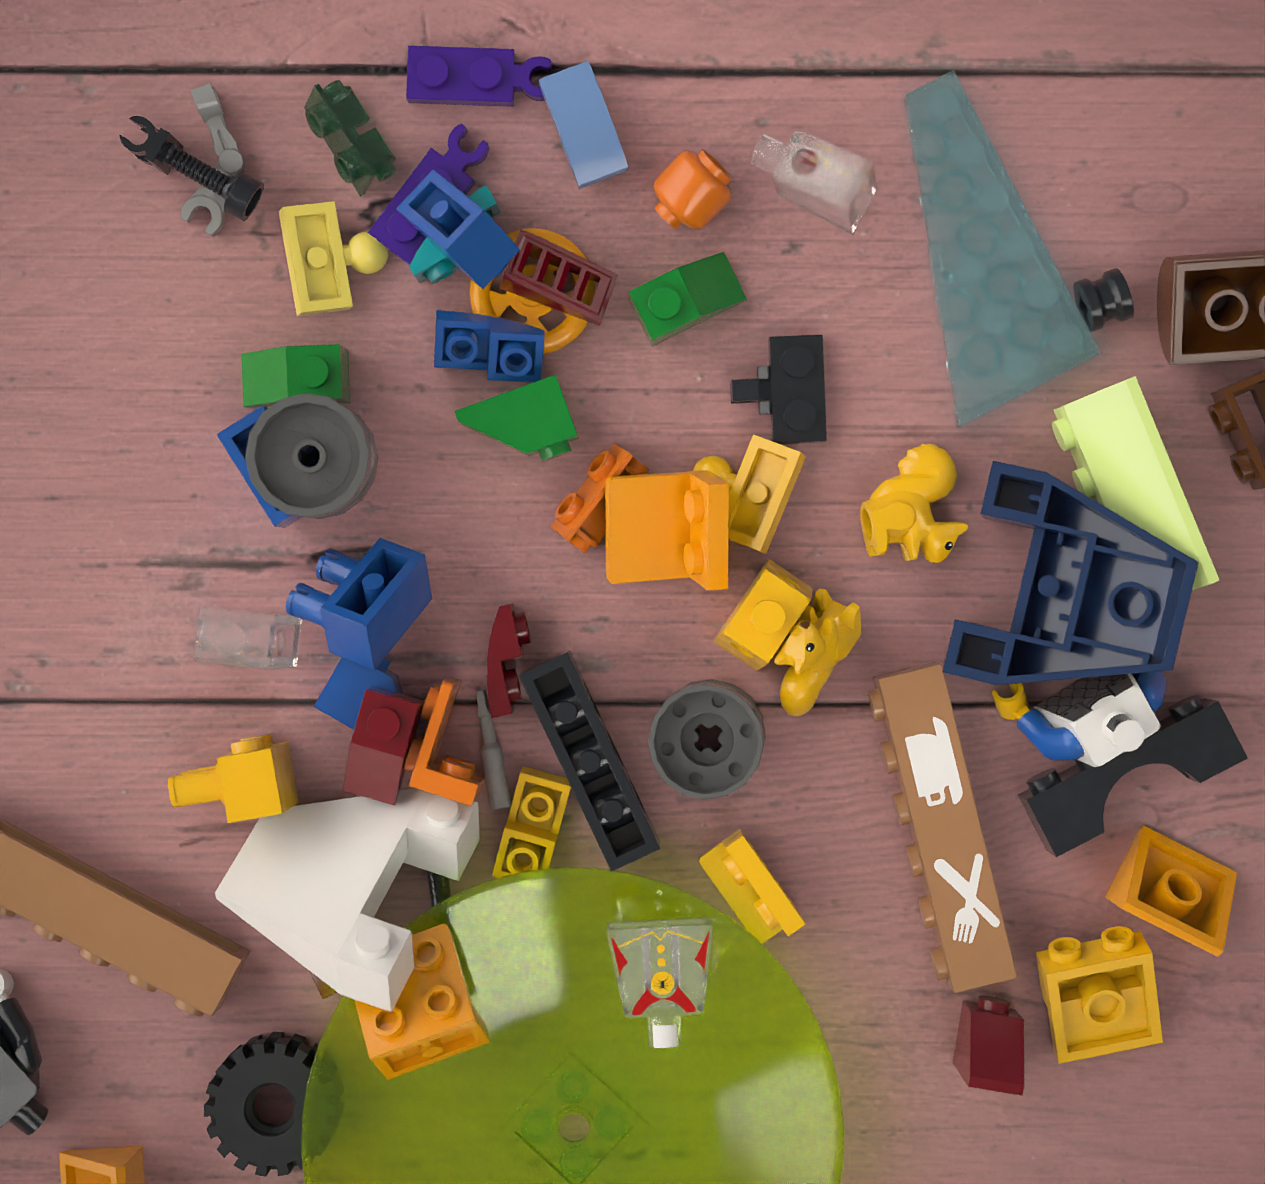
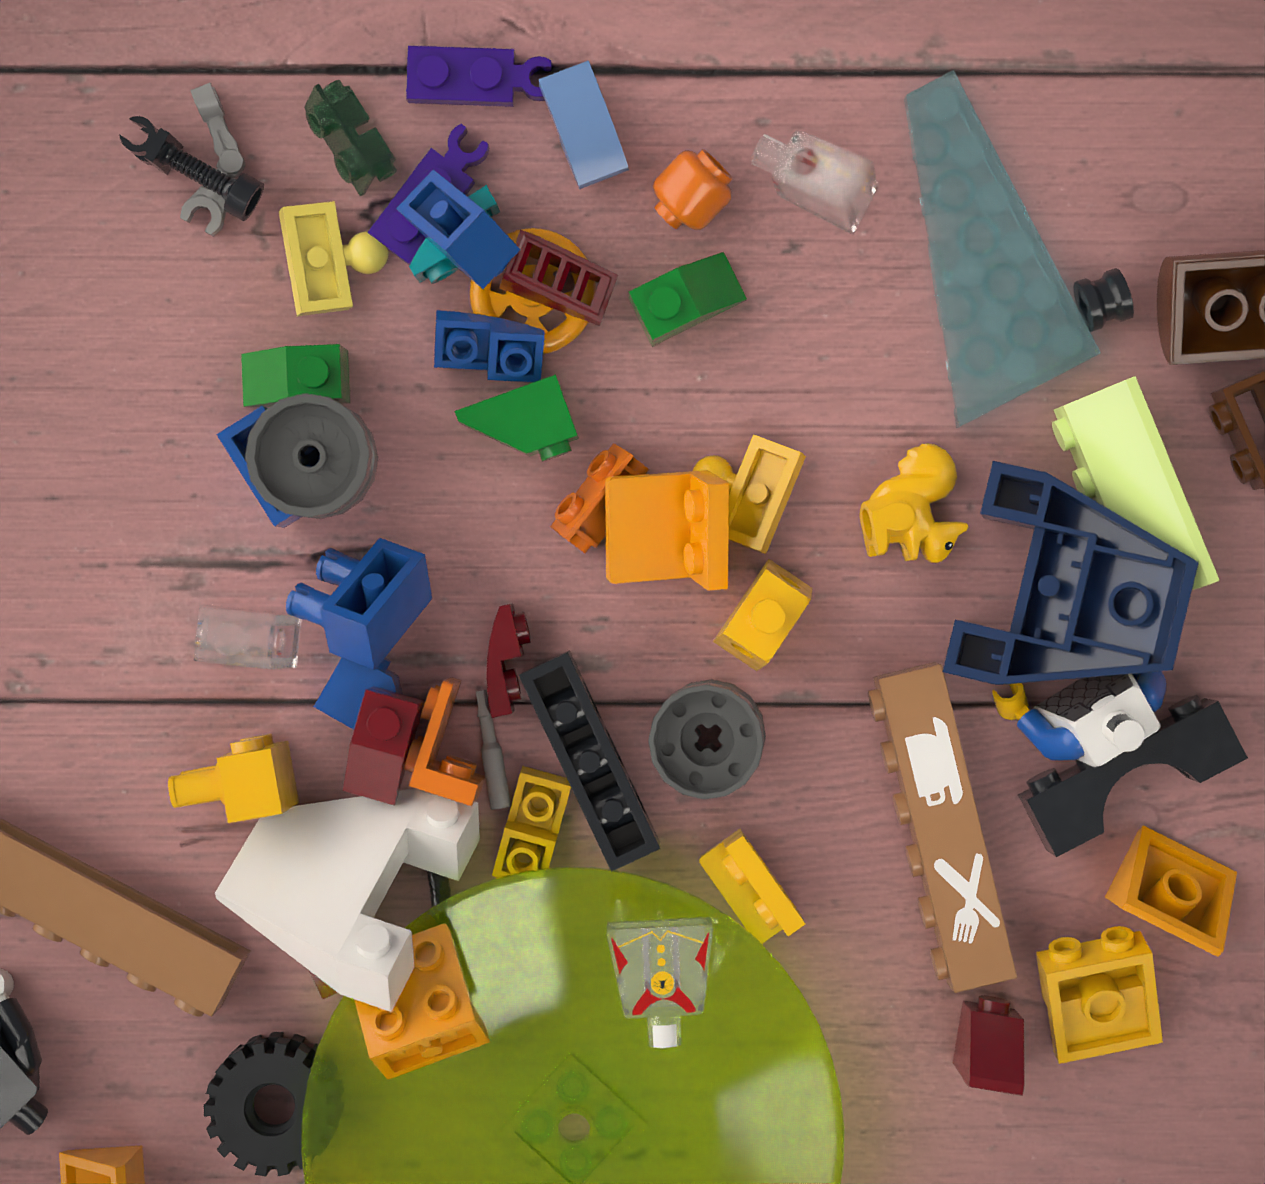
black hinge [730,335,827,444] -> none
yellow animal [774,588,861,717] -> none

